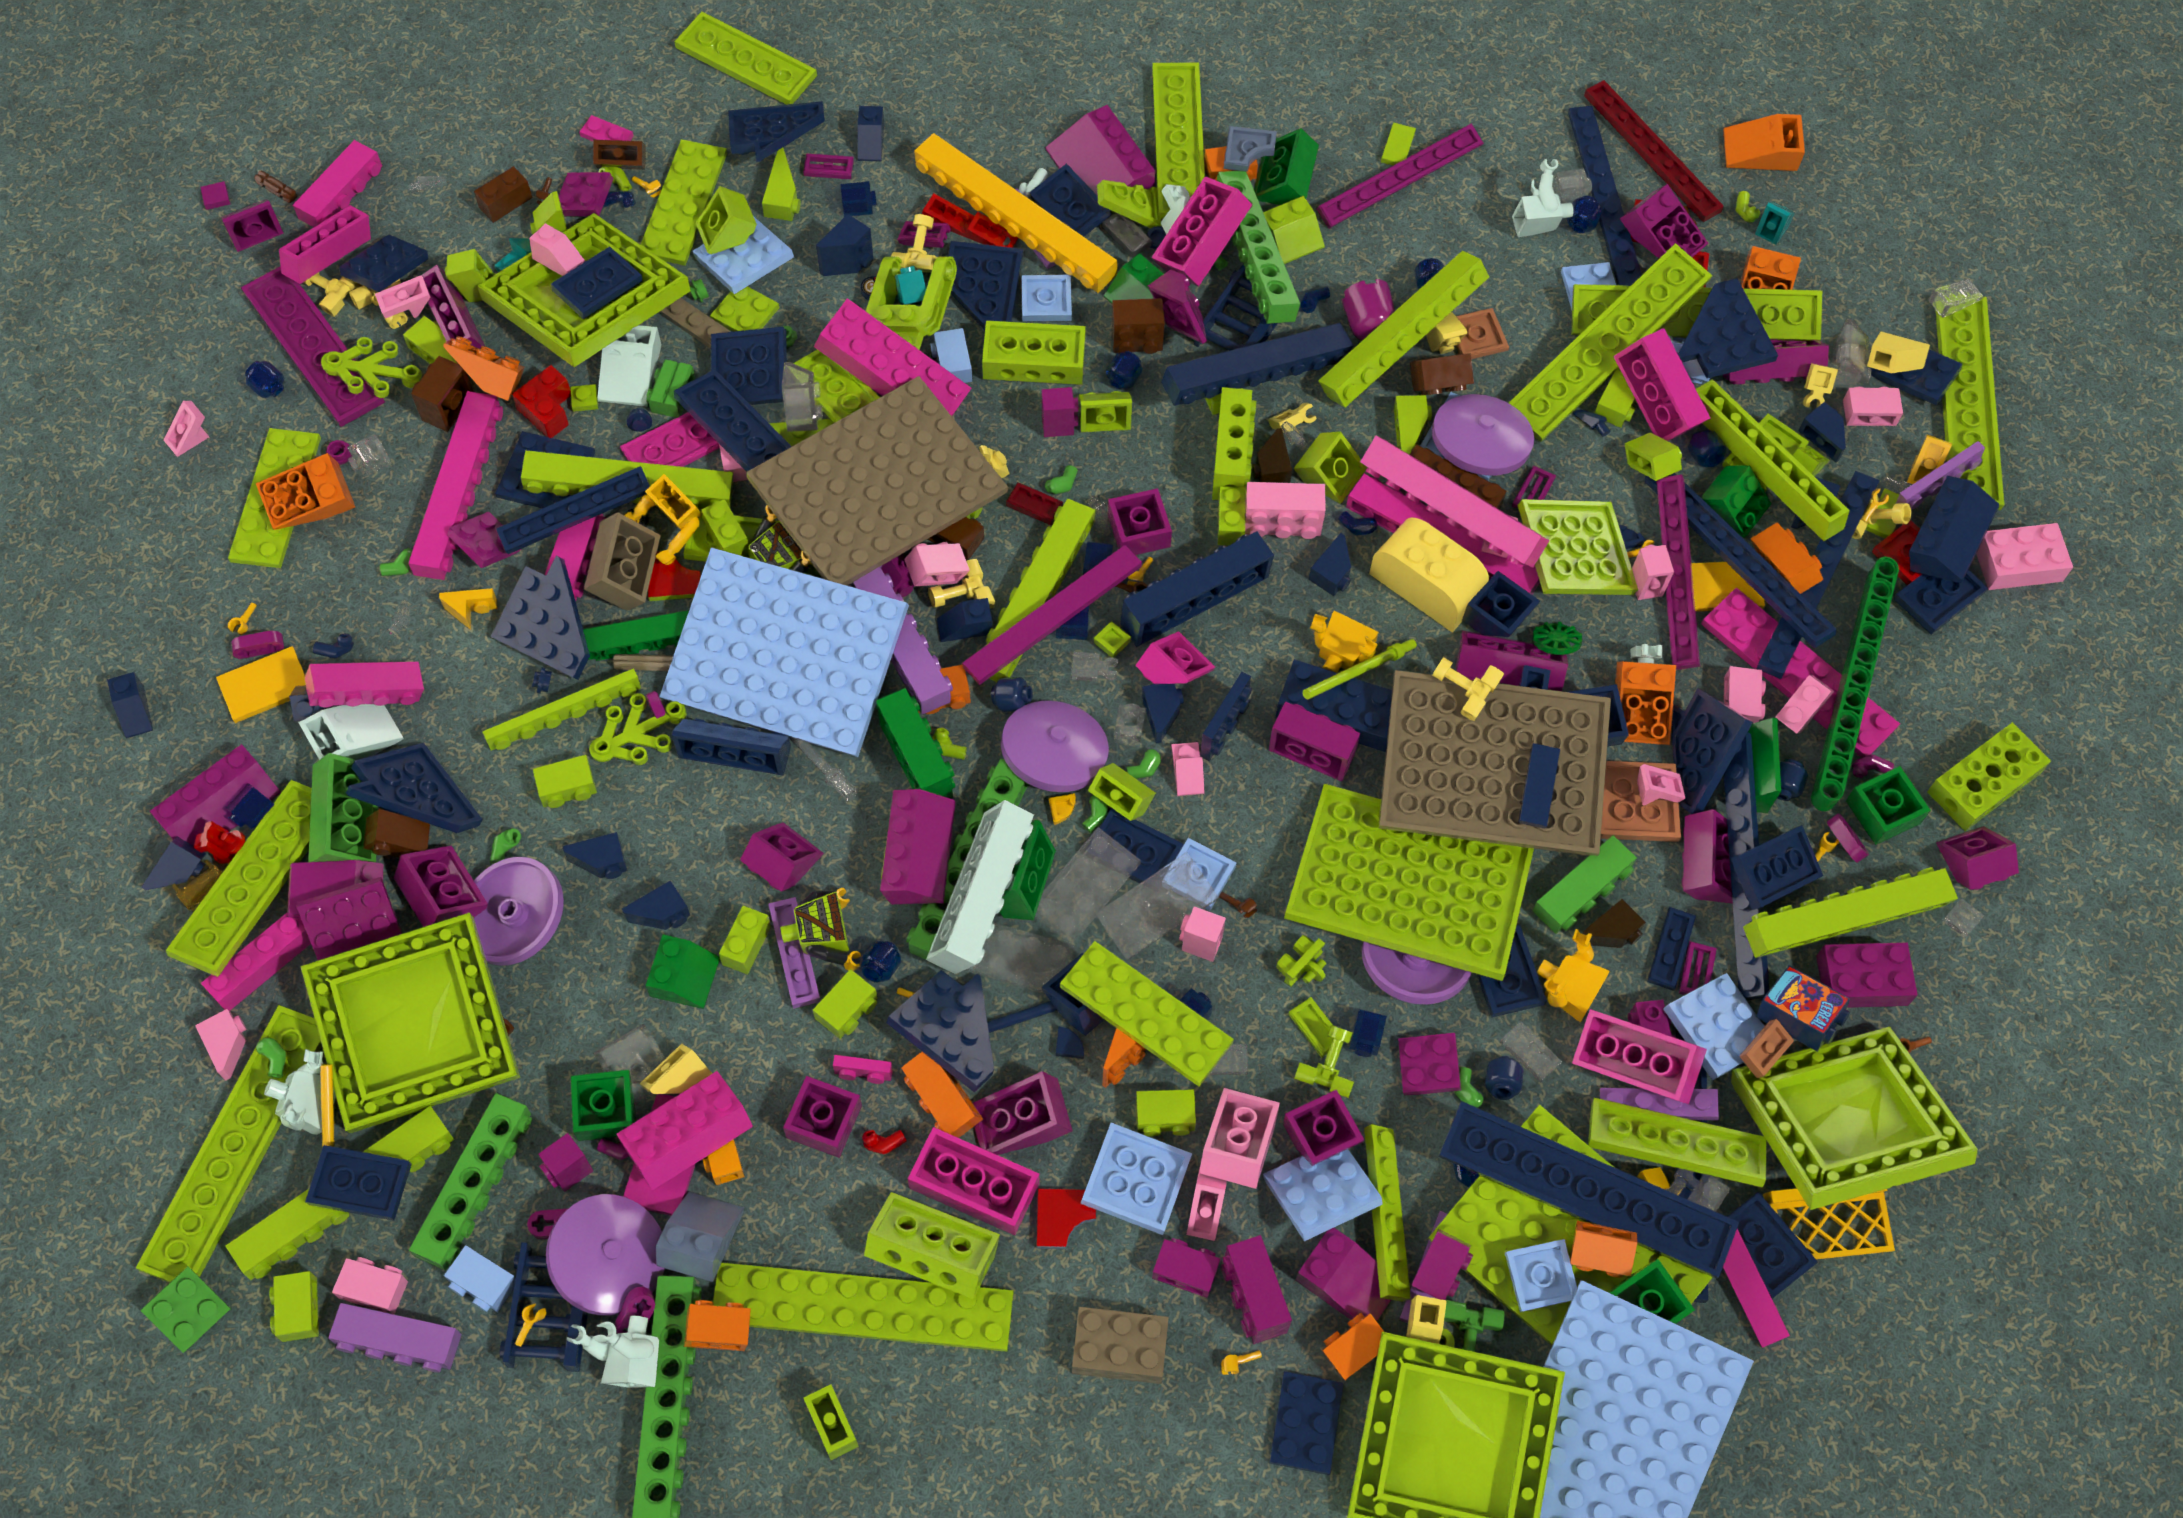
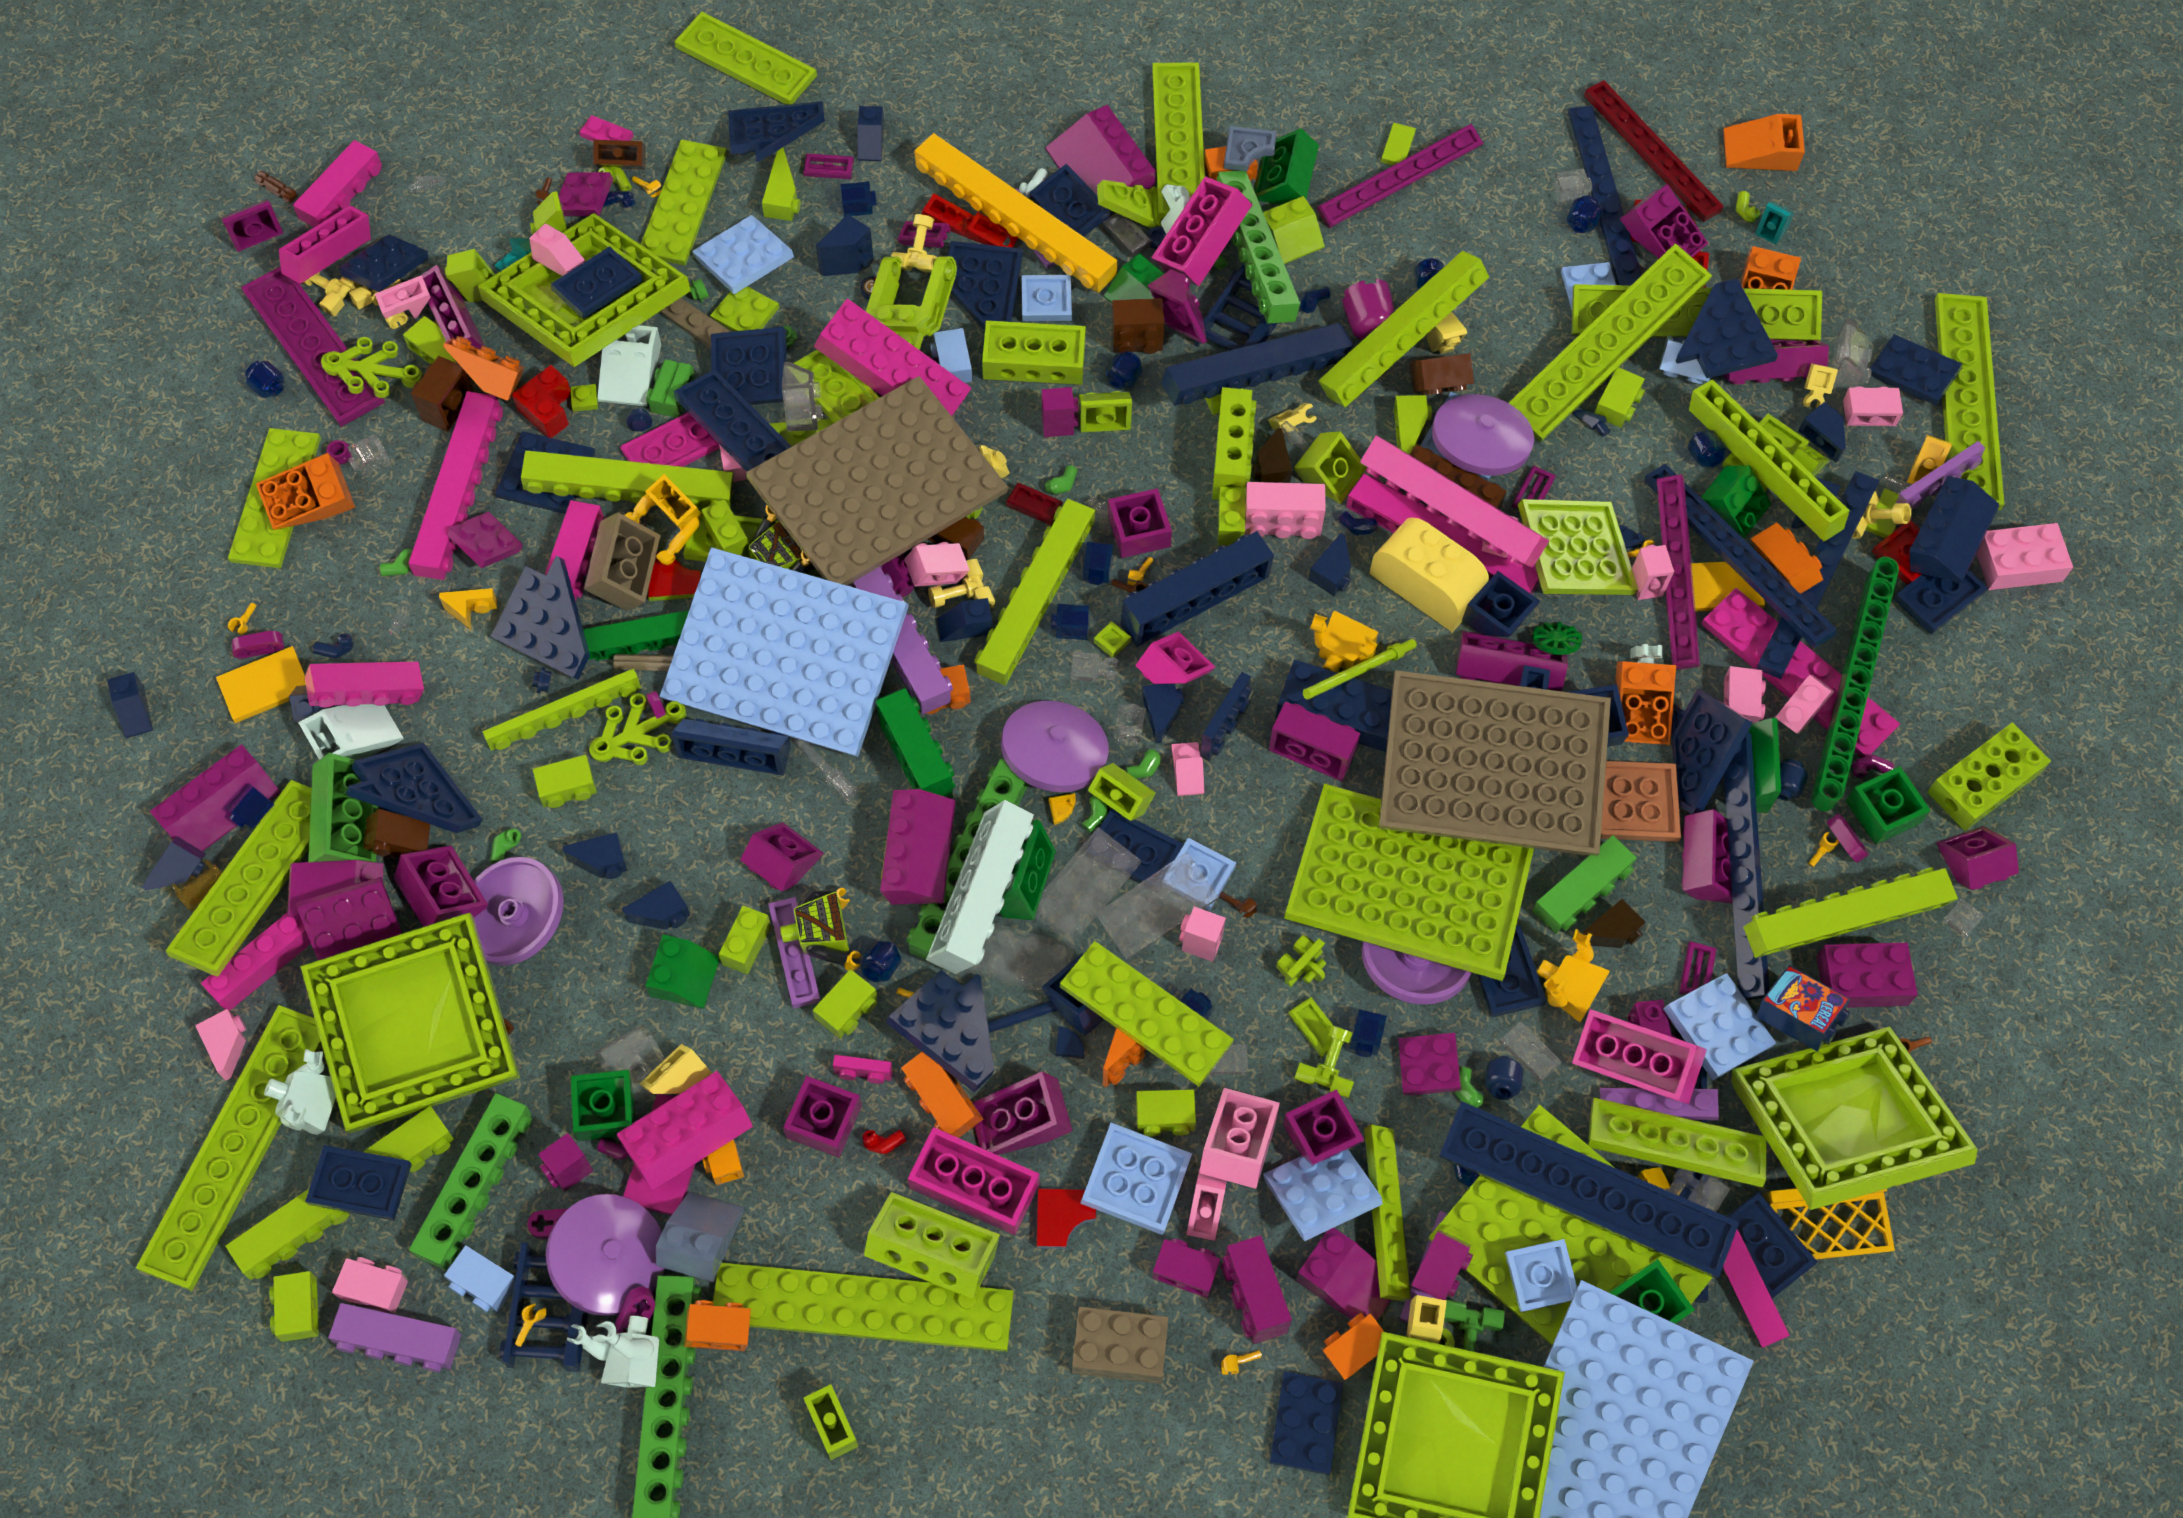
bright green plate [140,1266,231,1353] -> none
bright pink slope [164,401,209,457] -> none
red hips [194,821,246,864] -> none
magenta tile [200,181,230,210] -> none
bright green arm [256,1037,286,1078] -> none
yellow bar [320,1064,335,1148] -> none
reddish brown brick [474,166,533,223] -> none
dark blue plate [496,466,650,554] -> none
lime slope [696,186,757,254] -> none
teal slope [895,266,926,305] -> none
lime arm [933,728,967,760] -> none
magenta tile [962,545,1142,685] -> none
dark blue head [991,677,1033,712] -> none
light yellow bar [1432,657,1504,721] -> none
nougat tile [1456,308,1509,359] -> none
light aqua torso [1512,159,1573,237] -> none
dark blue tile [1518,743,1560,829] -> none
orange brick [1570,1221,1637,1278] -> none
dark pink brick [1613,328,1710,441] -> none
lime brick [1624,432,1682,481] -> none
bright pink slope [1637,764,1685,806] -> none
dark blue tile [1647,907,1696,991] -> none
dark blue plate [1731,825,1823,910] -> none
nougat plate [1739,1019,1794,1078] -> none
yellow hand [1861,488,1889,522] -> none
light yellow slope [1867,332,1930,373] -> none
clear slope [1928,279,1984,318] -> none

